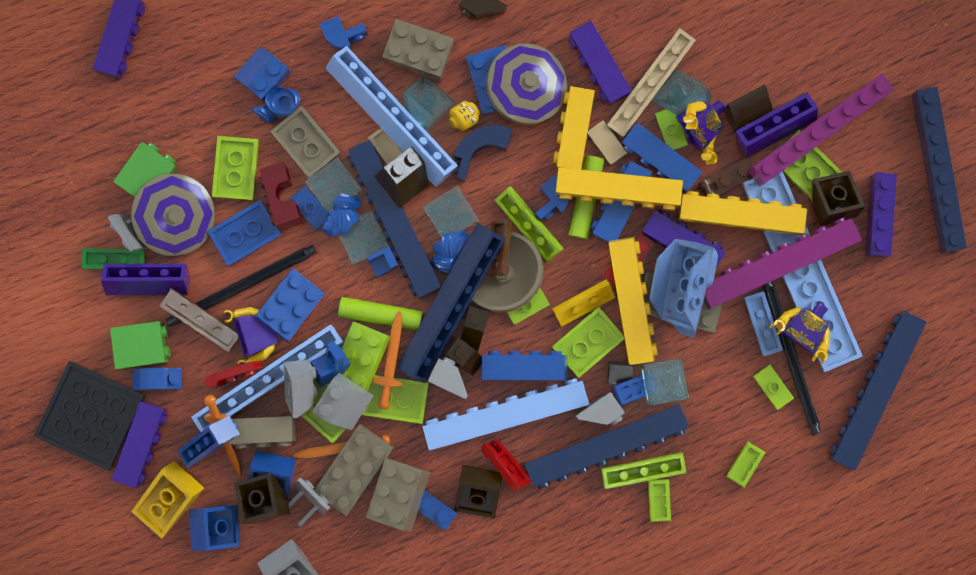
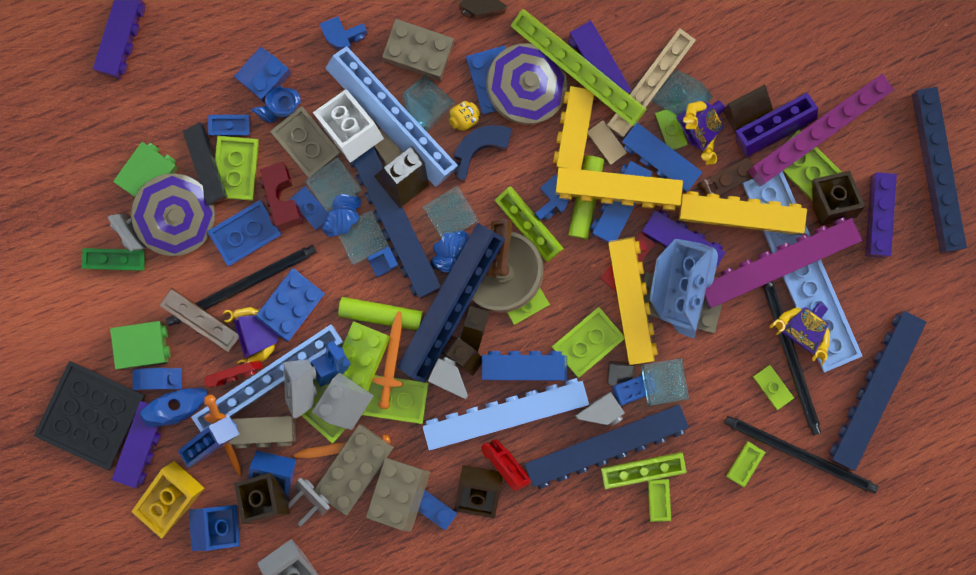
dark purple brick [101,264,190,295] -> none
yellow plate [552,279,615,327] -> none
medium blue plate [743,291,783,357] -> none
none -> blue piece [140,388,207,427]
none -> black tile [183,122,227,206]
none -> blue plate [208,115,250,136]
none -> white brick [313,89,384,162]
none -> lime plate [511,9,647,126]
none -> black piece [724,415,879,494]

